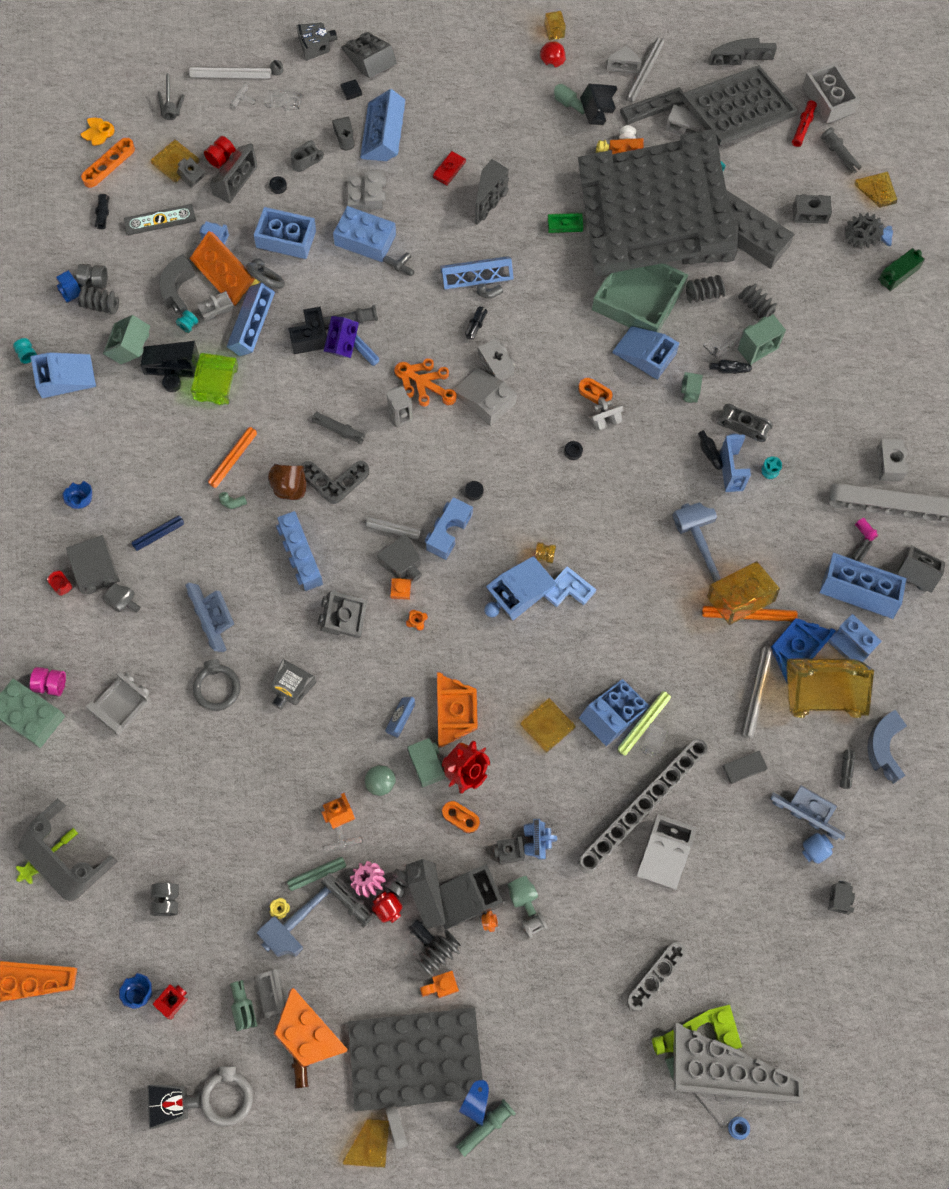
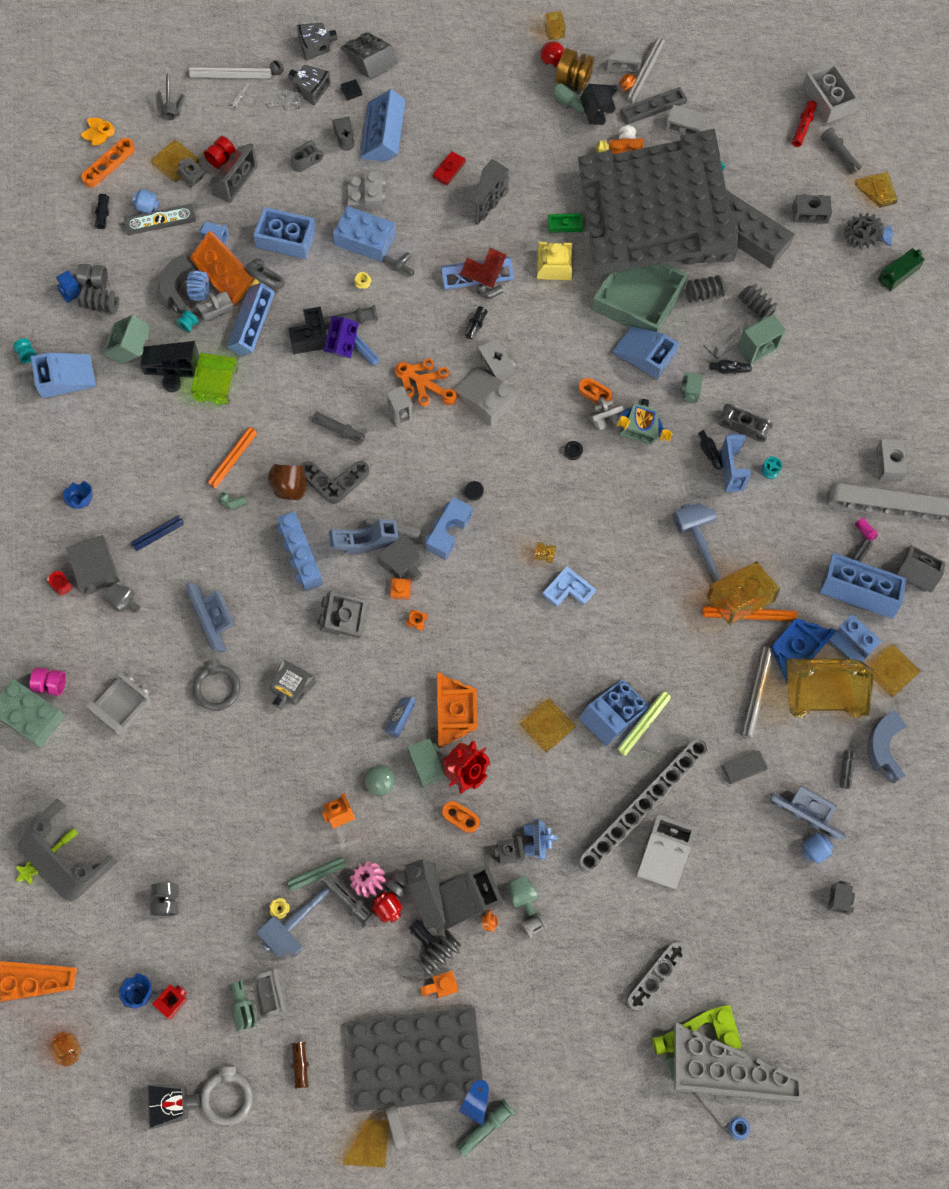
black tile [269,176,287,194] -> none
orange wing [274,988,348,1067] -> none
medium blue slope [484,556,558,620] -> none
dark grey plate [681,65,798,146] -> none
dark grey slope [708,38,777,65] -> none
none -> clear orange head [49,1032,82,1067]
none -> medium blue head [132,189,160,213]
none -> medium blue gear [186,271,210,301]
none -> dark grey torso [288,65,331,106]
none -> sand blue arch [329,519,399,554]
none -> light yellow plate [354,272,371,289]
none -> clear red plate [460,247,507,288]
none -> light yellow brick [537,242,572,280]
none -> pearl gold wheel [555,48,594,92]
none -> torso [616,399,673,445]
none -> orange plate [619,73,636,91]
none -> clear yellow plate [865,644,921,698]

